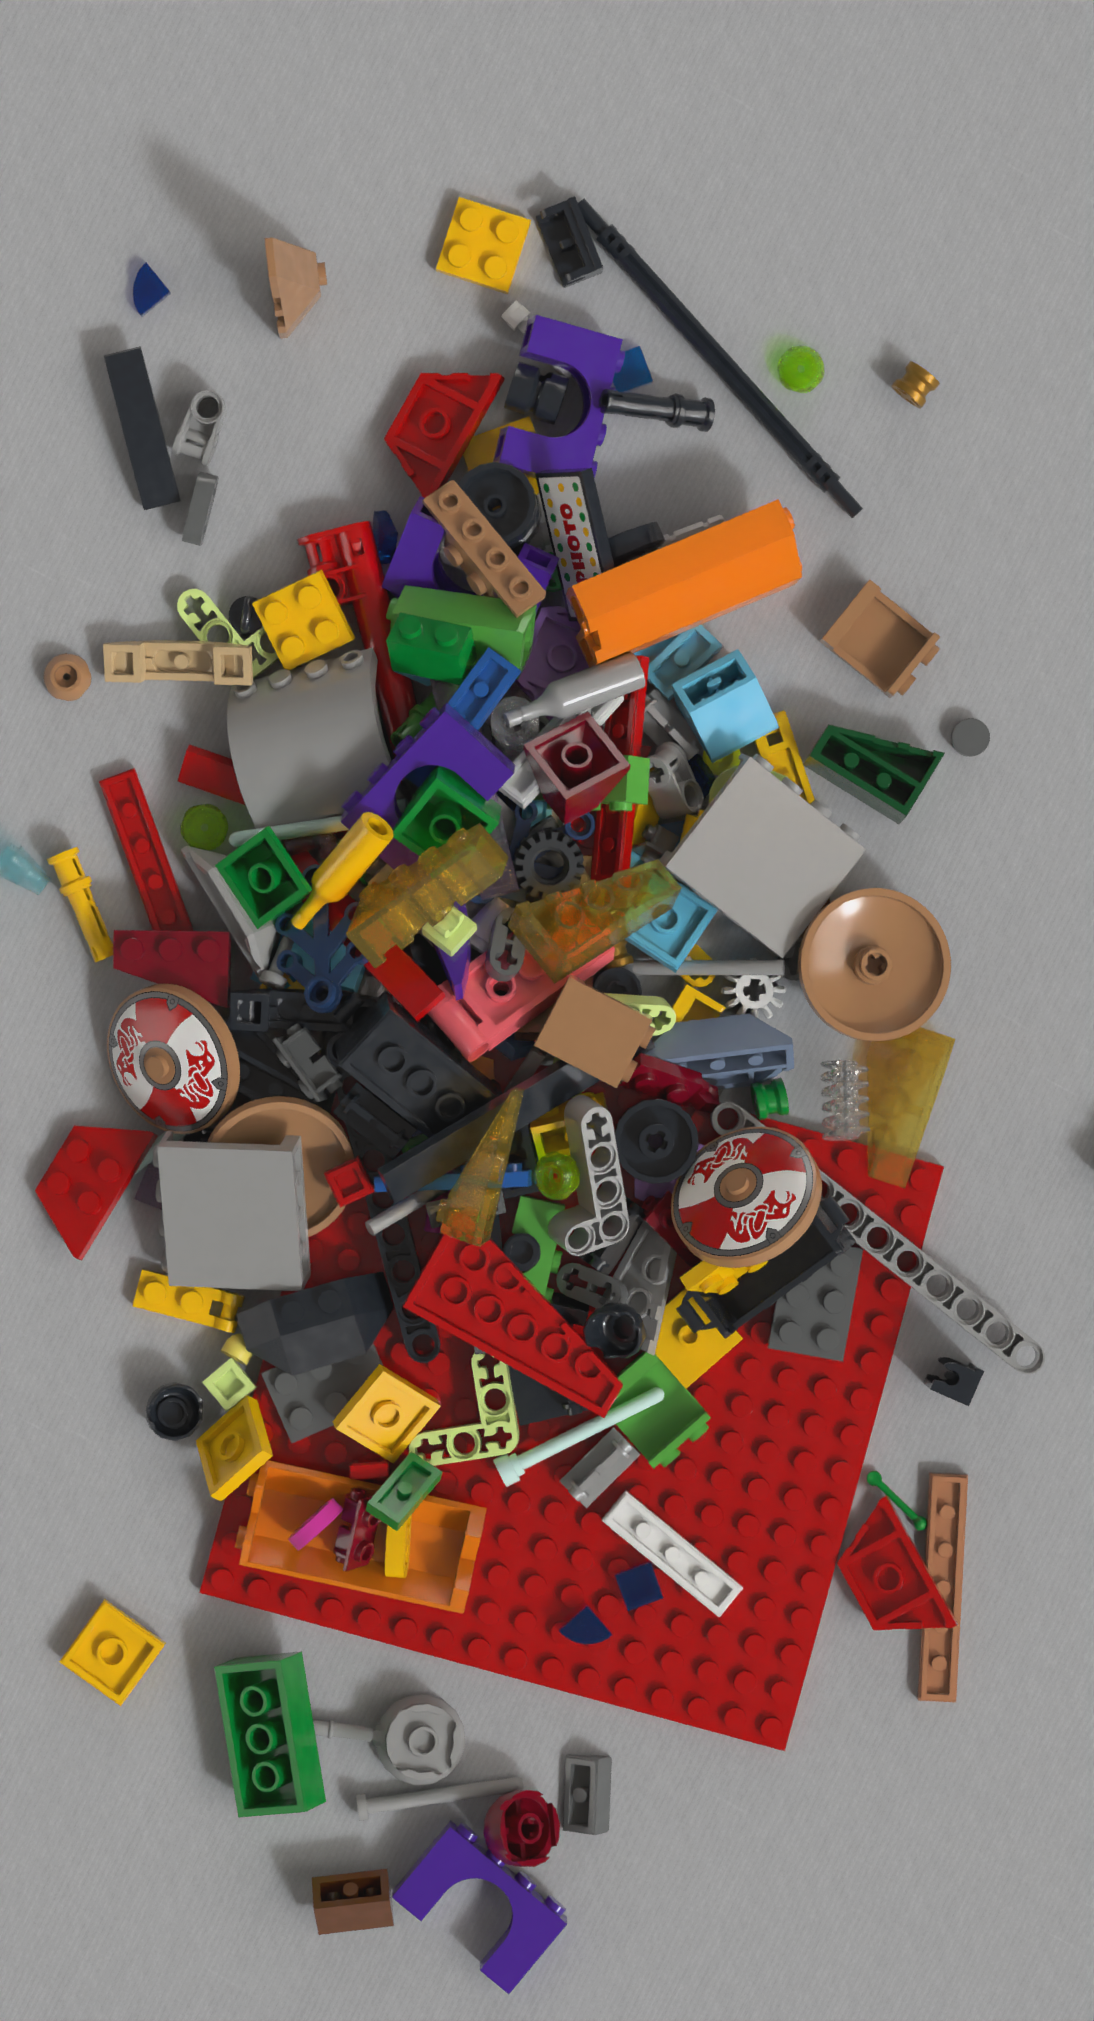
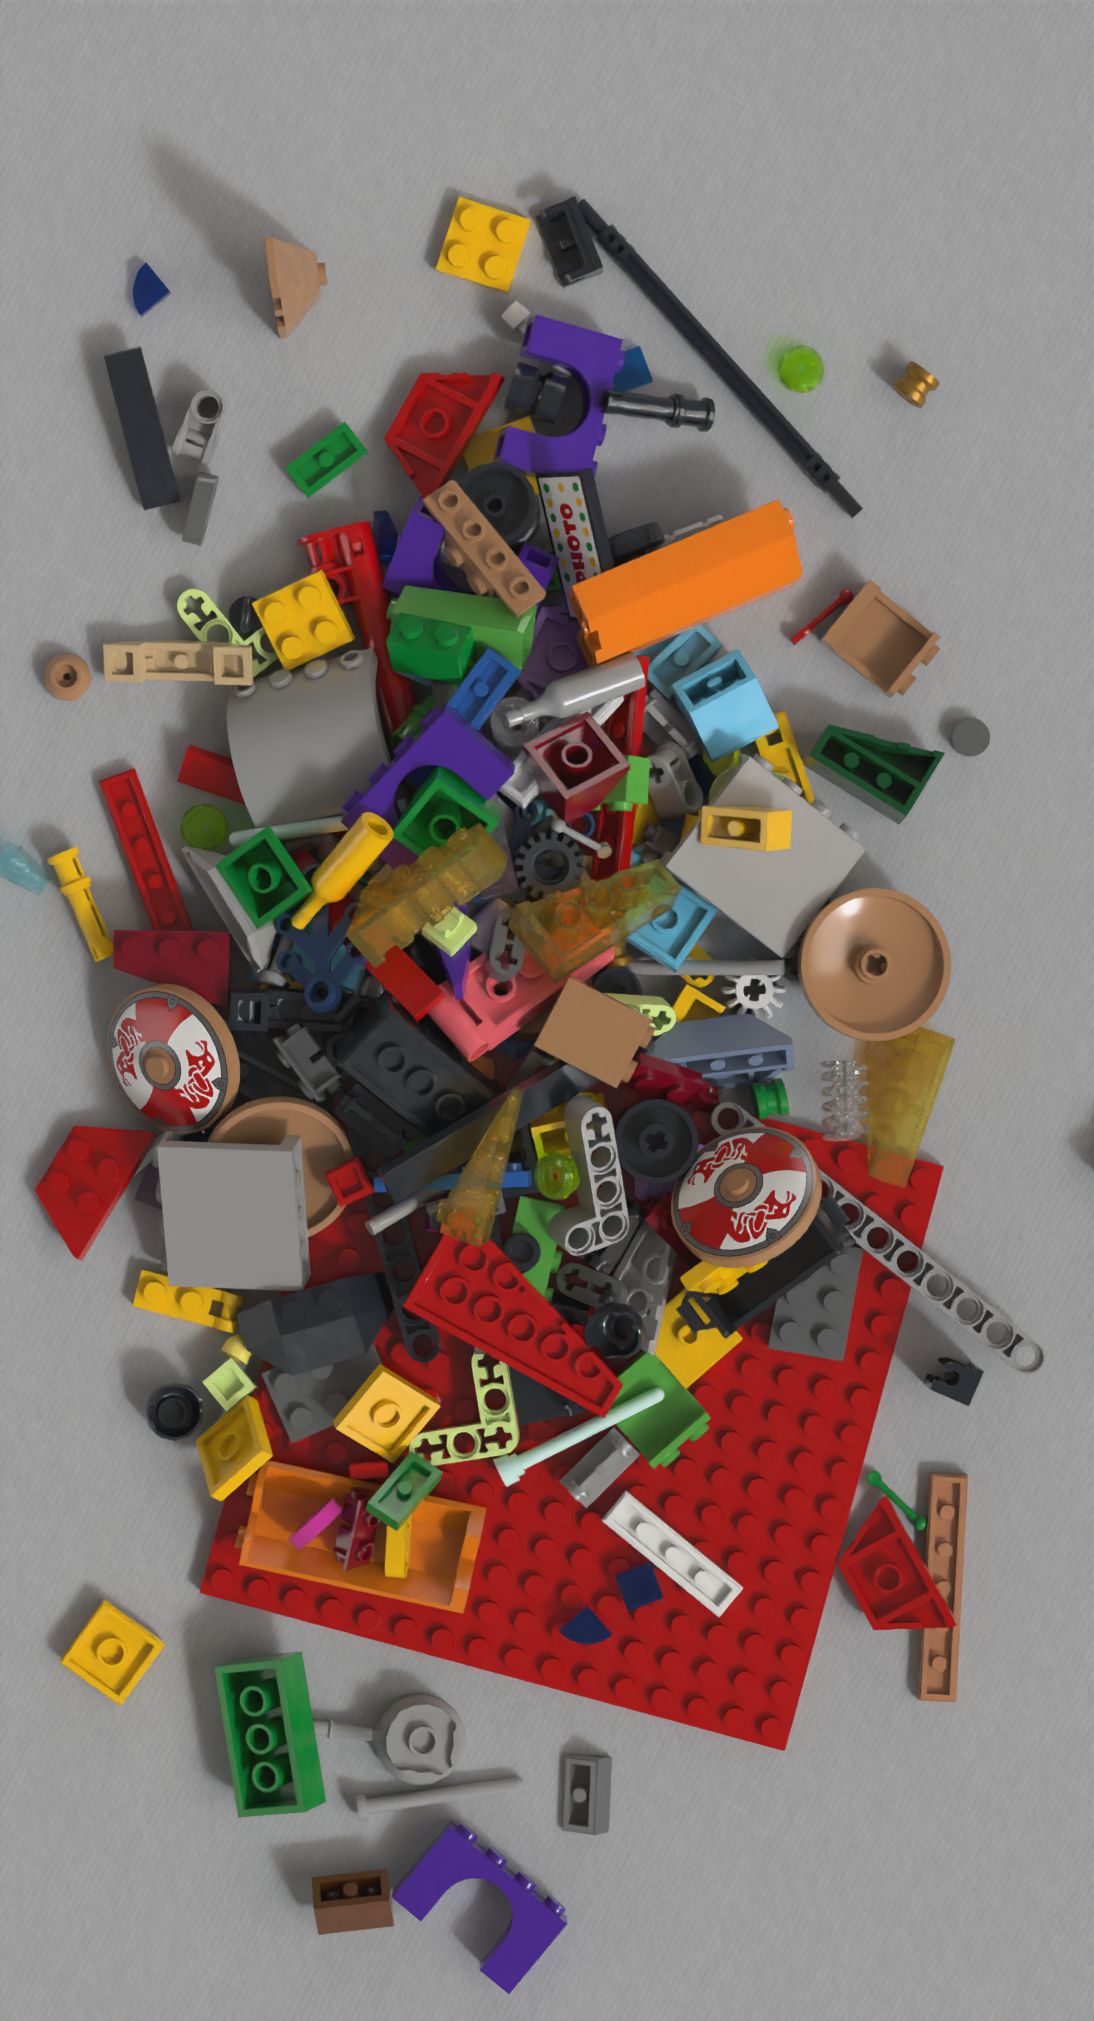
dark red cylinder [483,1790,560,1867] -> none
none -> green plate [285,422,368,499]
none -> light grey hinge [551,818,612,859]
none -> yellow slope [700,805,792,851]
none -> red hinge [790,588,854,646]

